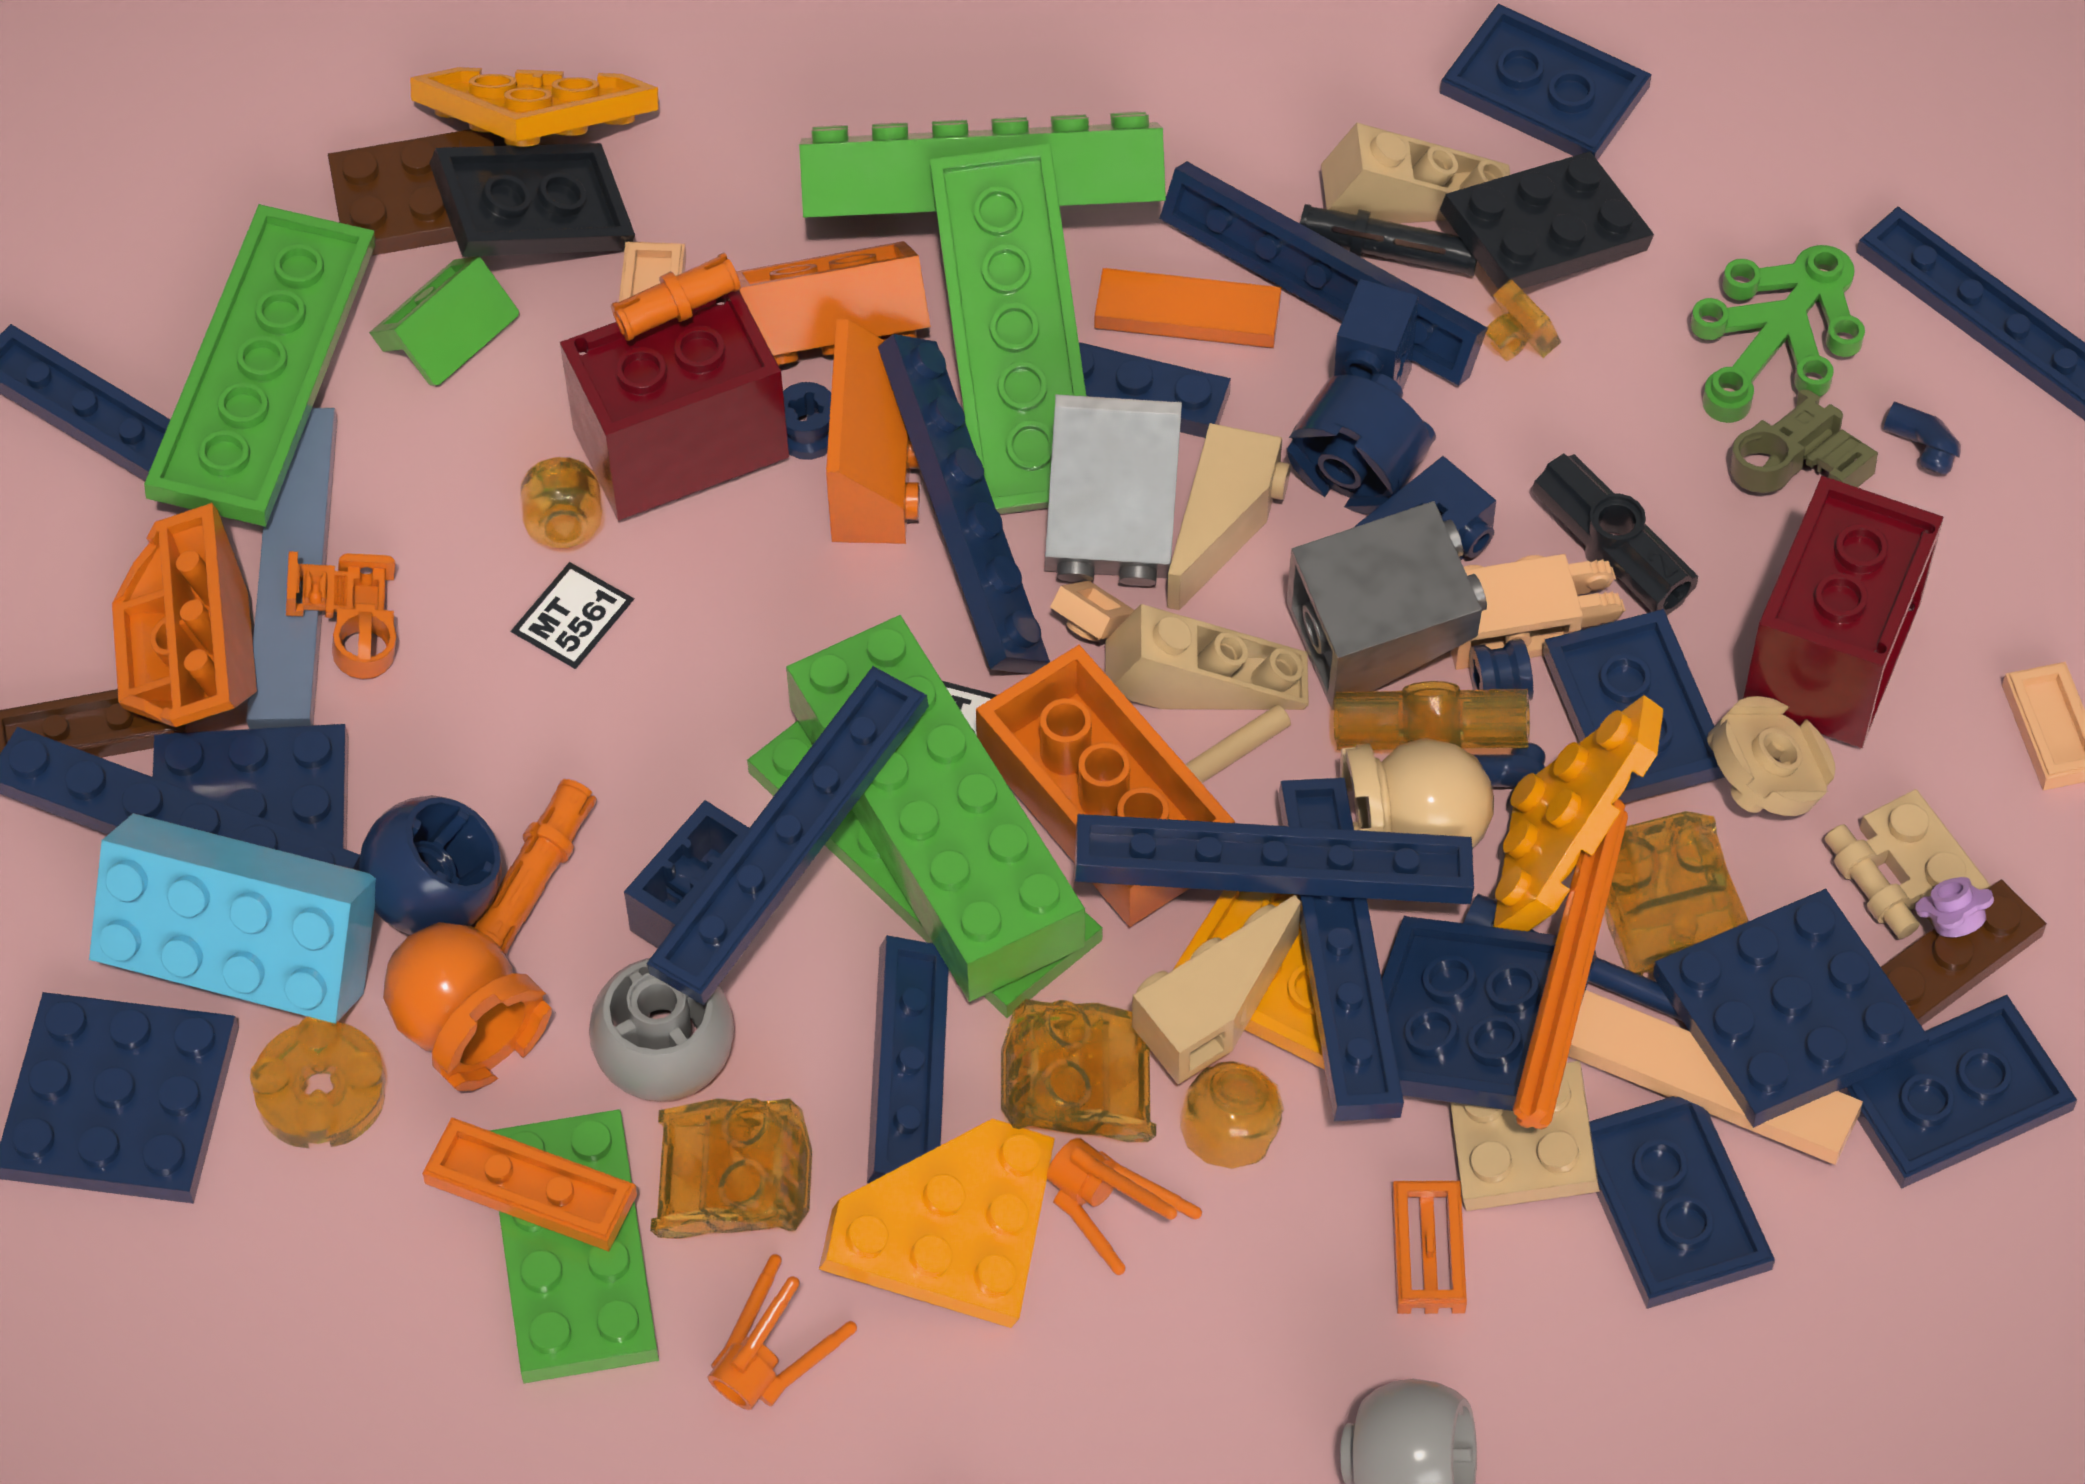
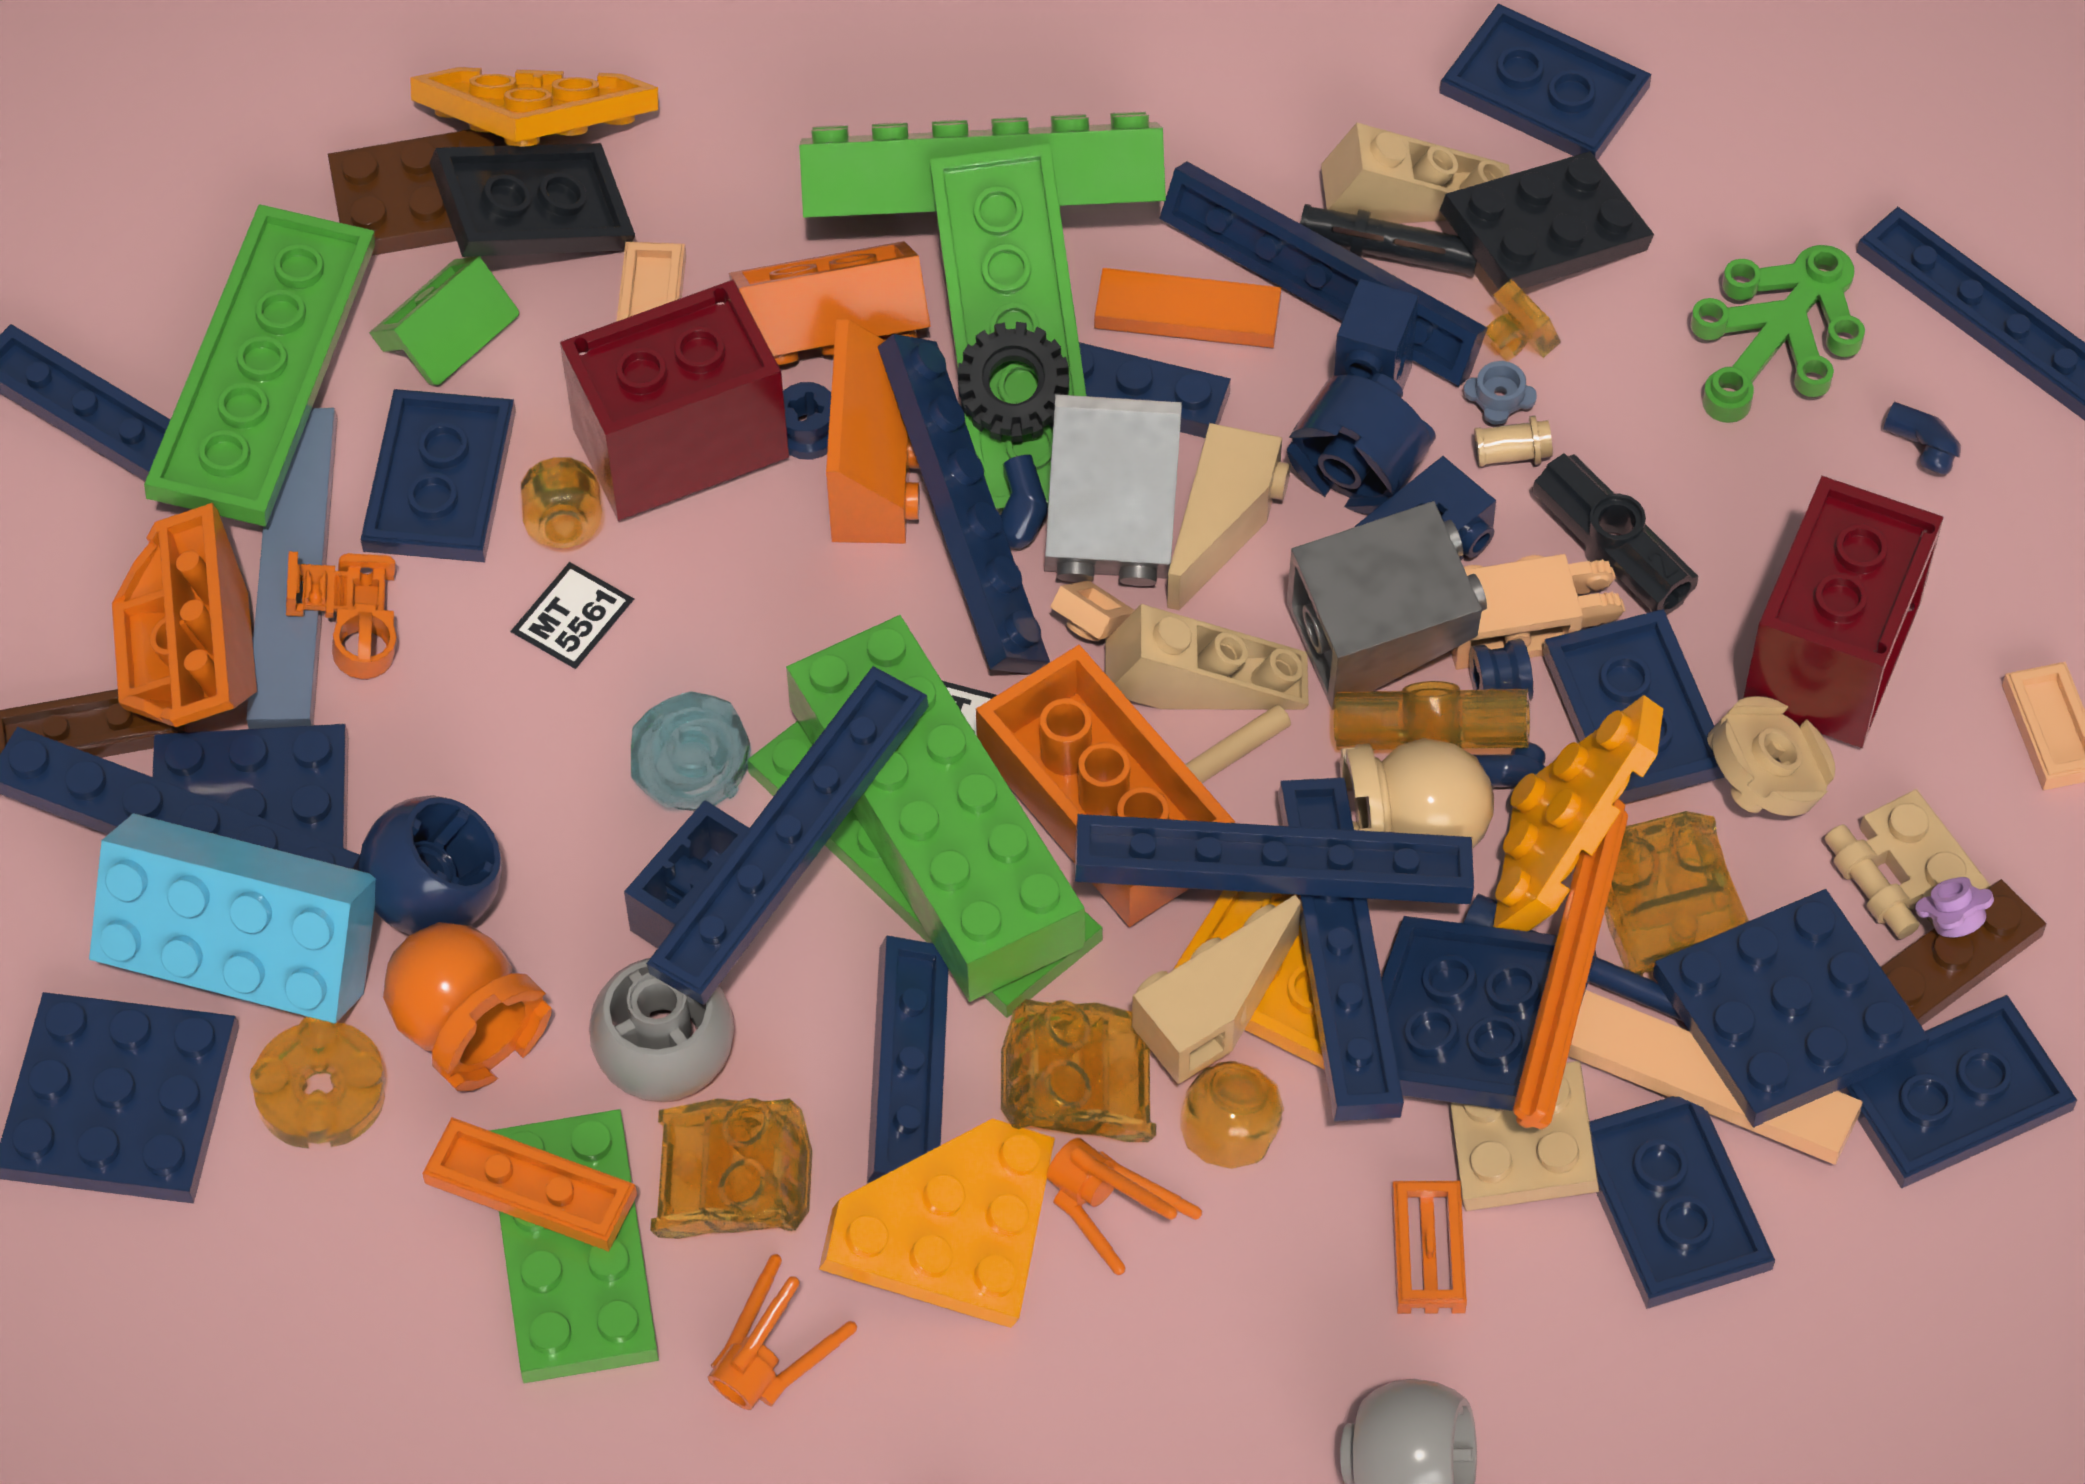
orange pin [474,779,597,956] -> none
orange pin [611,252,741,341] -> none
olive piece [1730,389,1878,493] -> none
none -> dark blue tile [360,389,516,563]
none -> clear light blue hat [630,691,751,811]
none -> black tyre [958,322,1069,442]
none -> dark blue arm [1000,455,1048,549]
none -> sand blue plate [1464,361,1537,425]
none -> tan pin [1474,416,1553,467]

